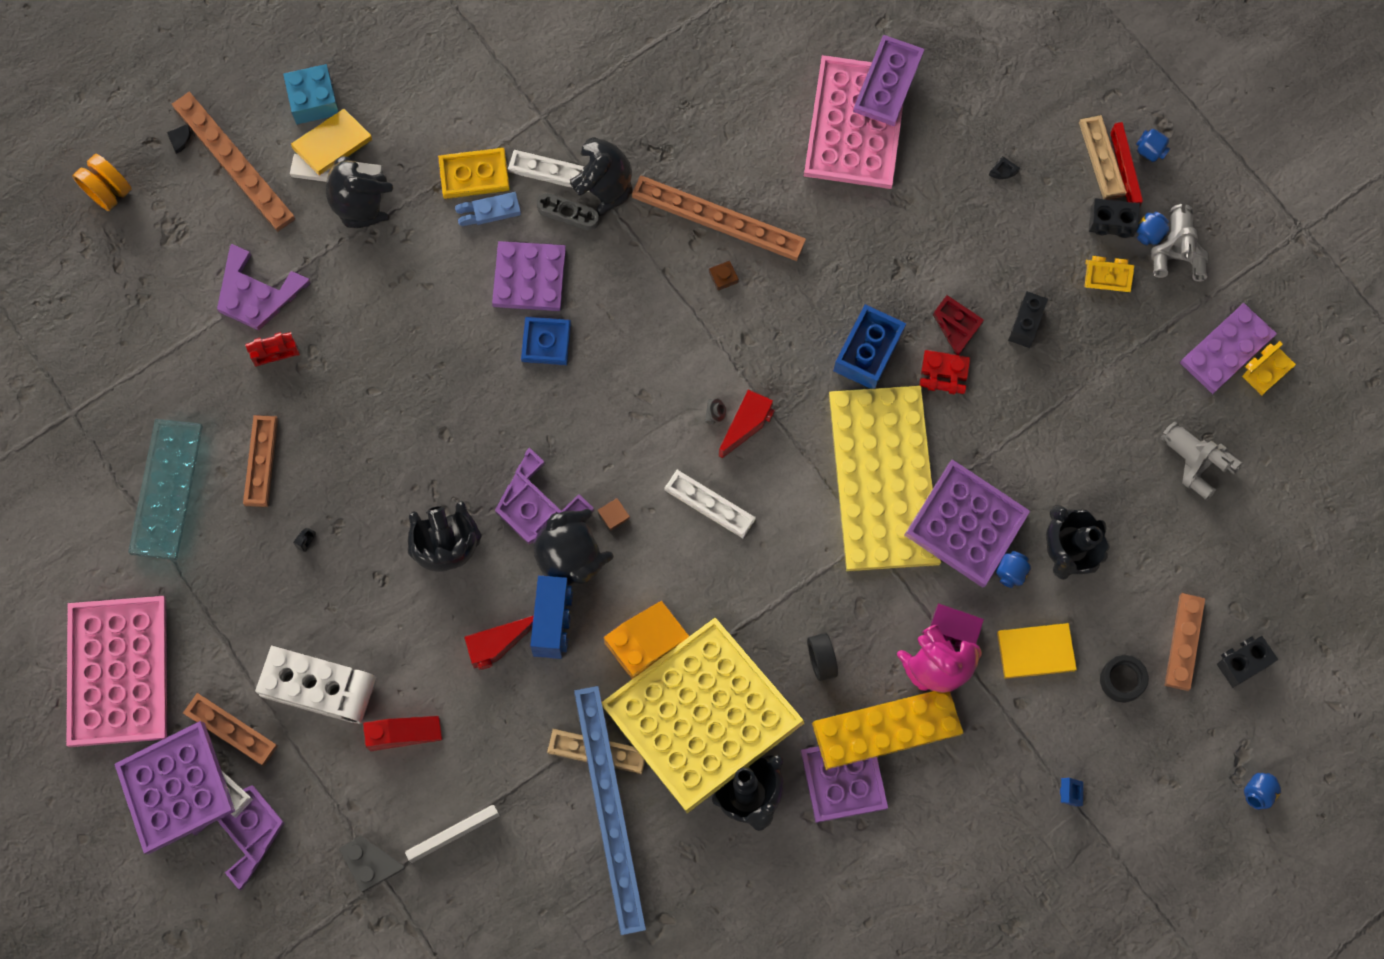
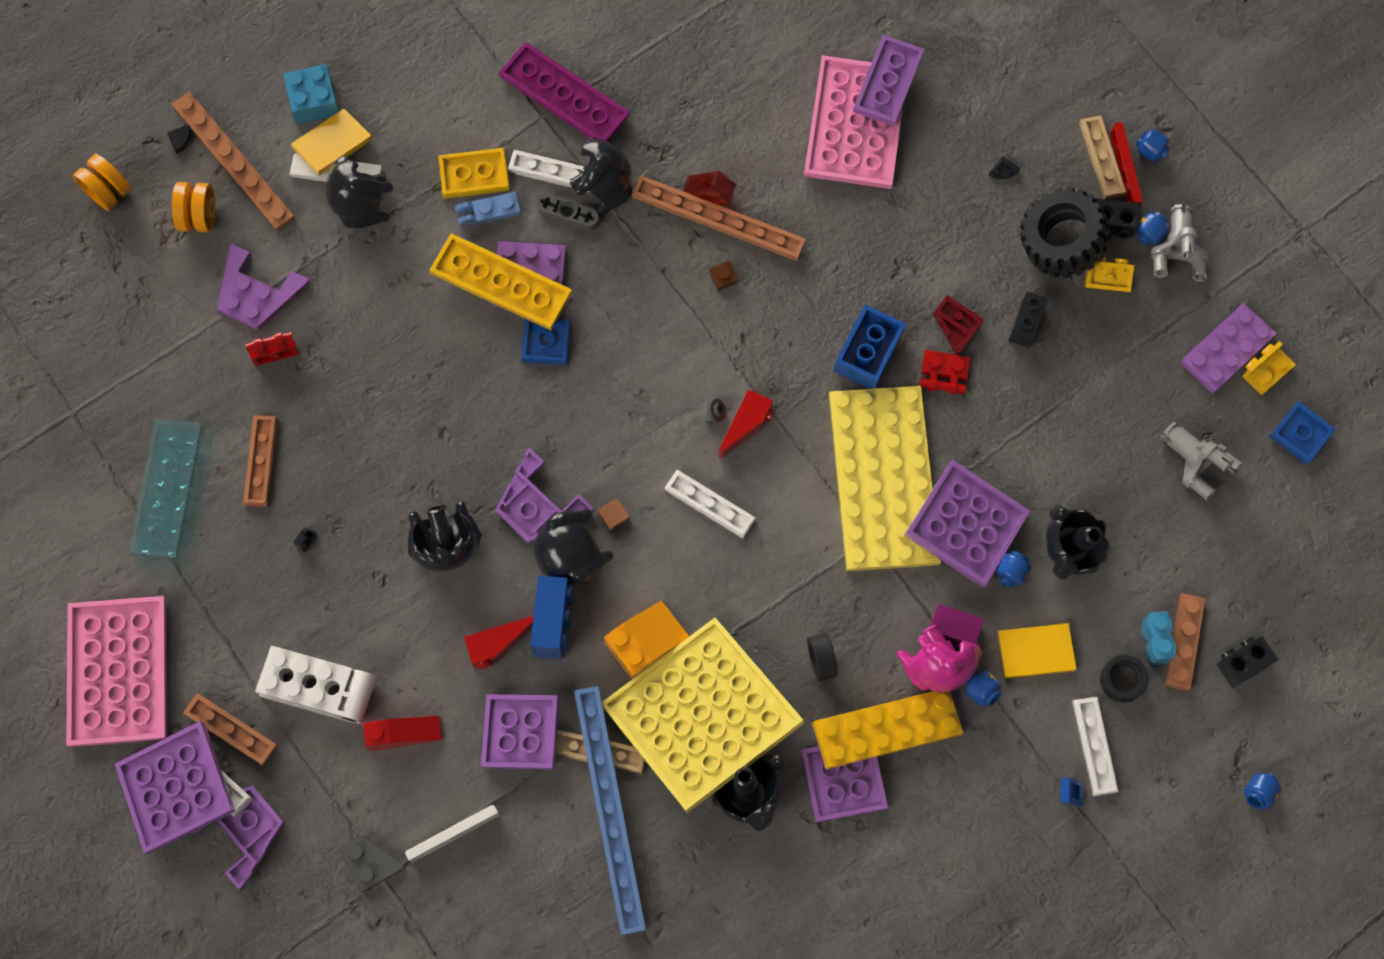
none -> light orange wheel [172,182,216,233]
none -> yellow plate [429,233,572,331]
none -> medium lavender plate [481,694,559,770]
none -> magenta plate [499,41,630,142]
none -> clear red slope [683,171,736,205]
none -> blue head [966,671,1002,706]
none -> black tyre [1020,187,1111,278]
none -> white tile [1072,697,1119,797]
none -> dark azure brick [1141,611,1176,665]
none -> blue plate [1269,401,1335,465]

